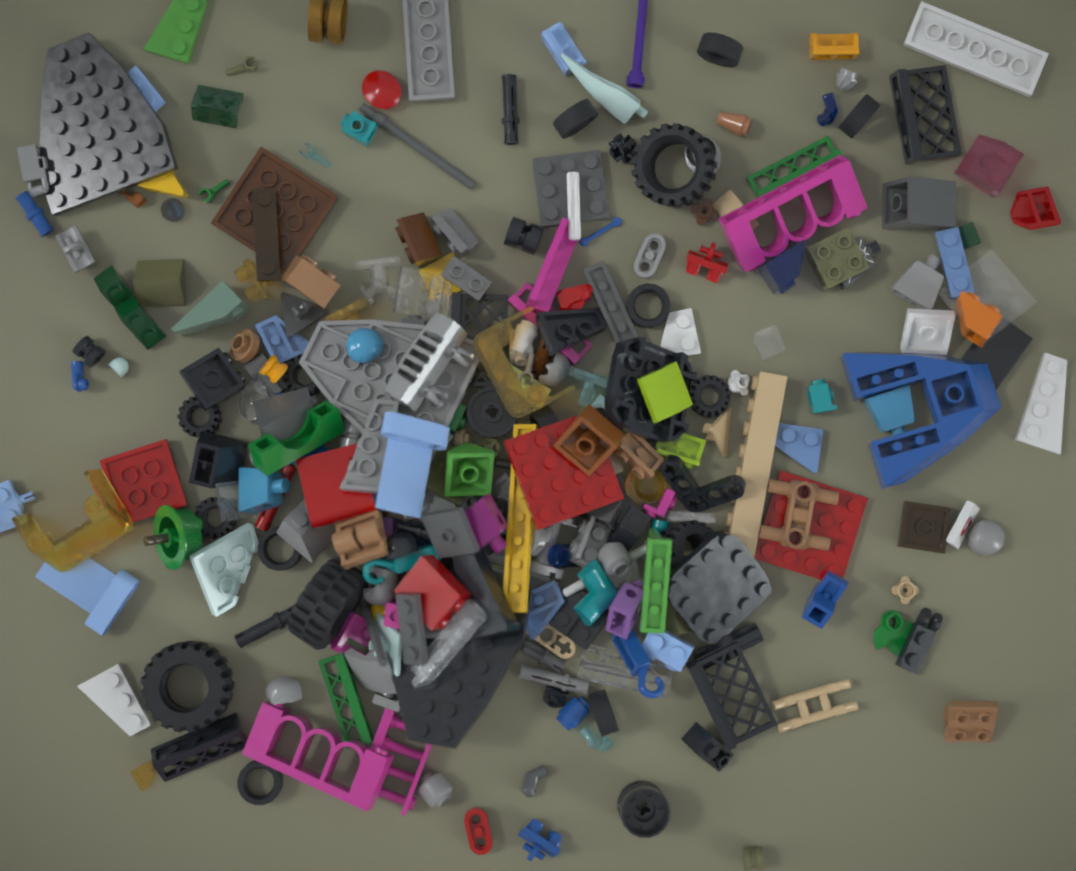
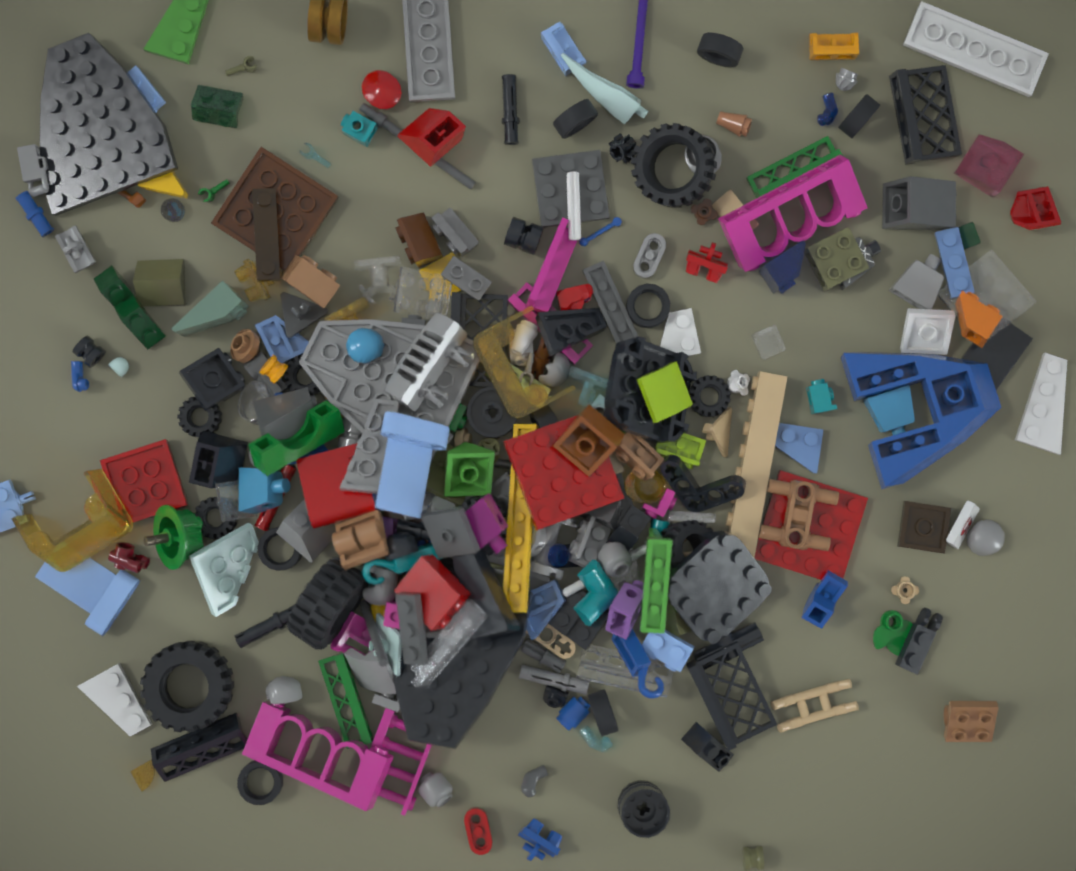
none -> dark red plate [108,542,150,573]
none -> red slope [397,108,466,167]

